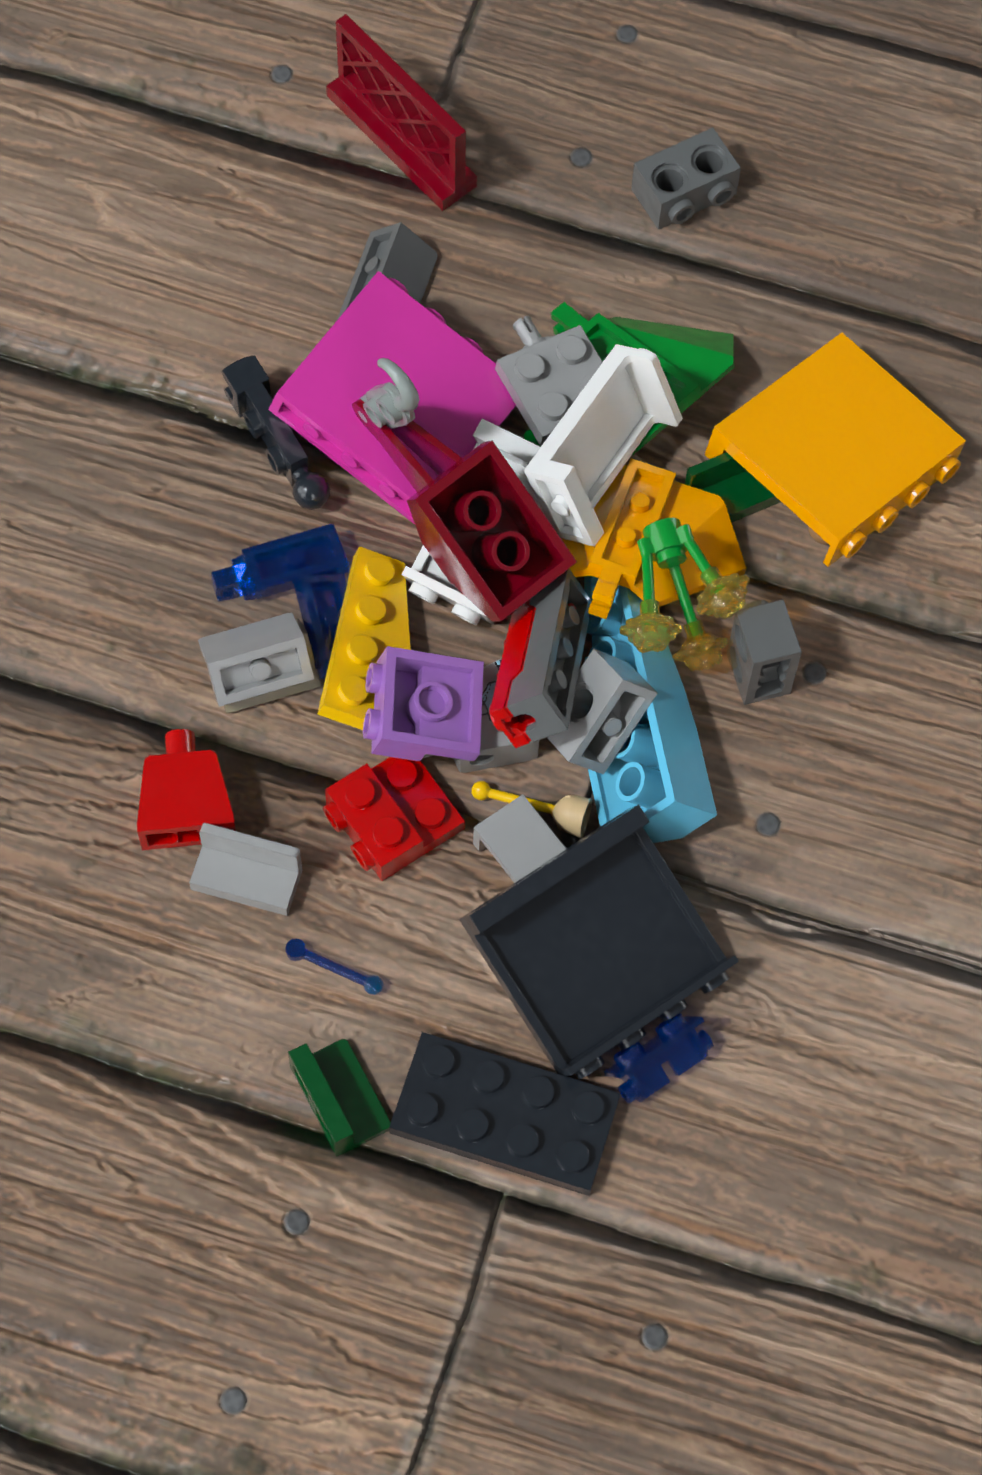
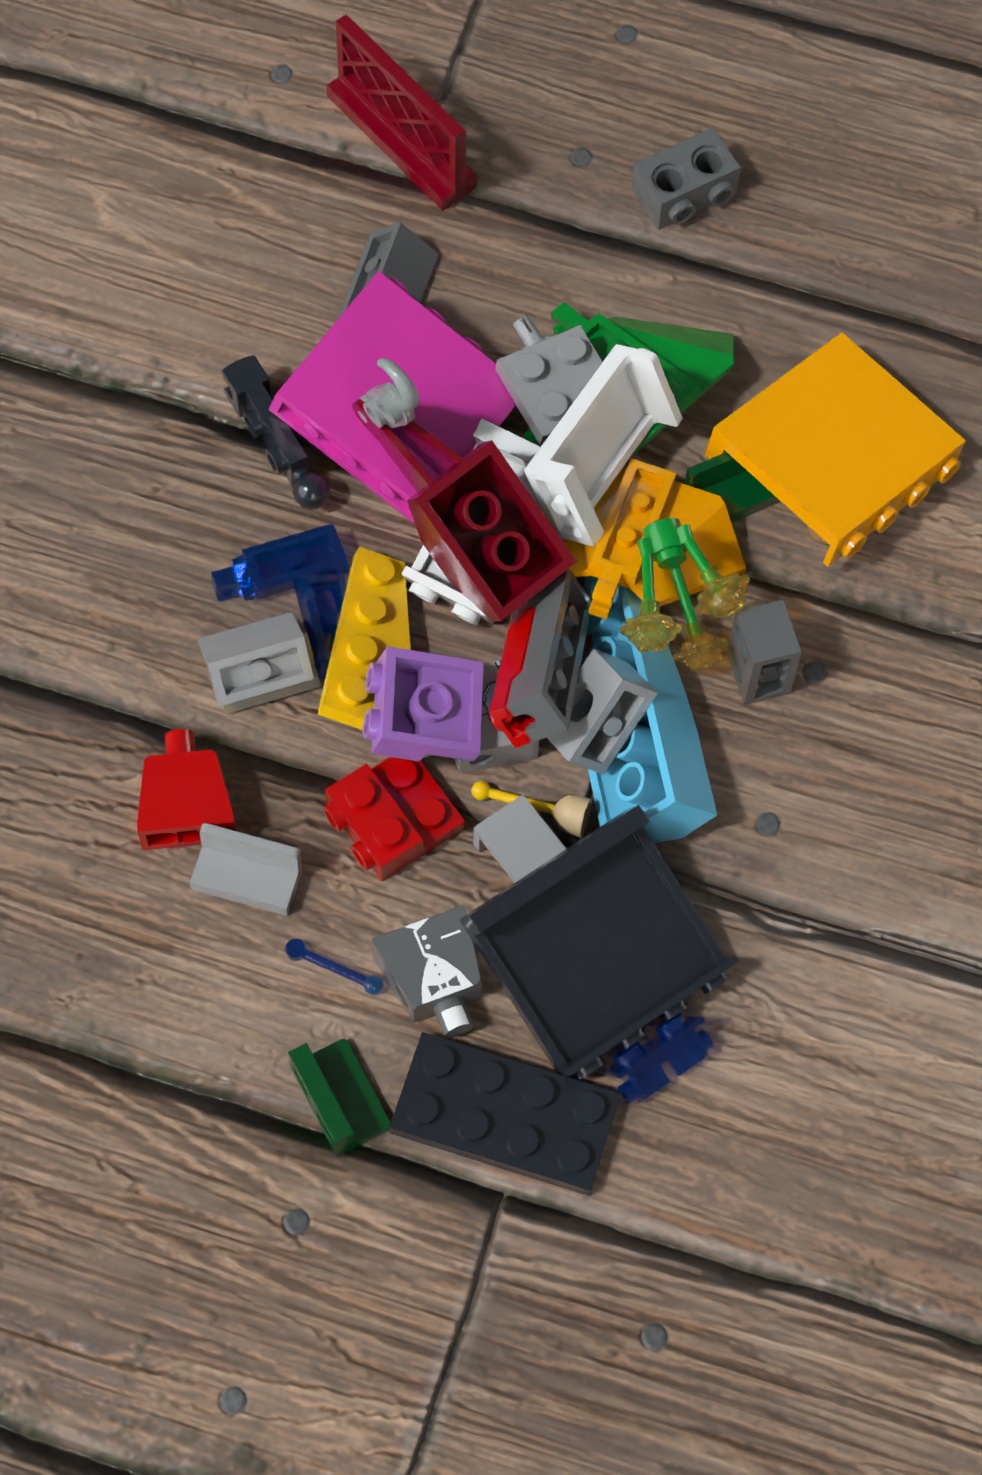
none -> dark grey torso [372,905,482,1038]

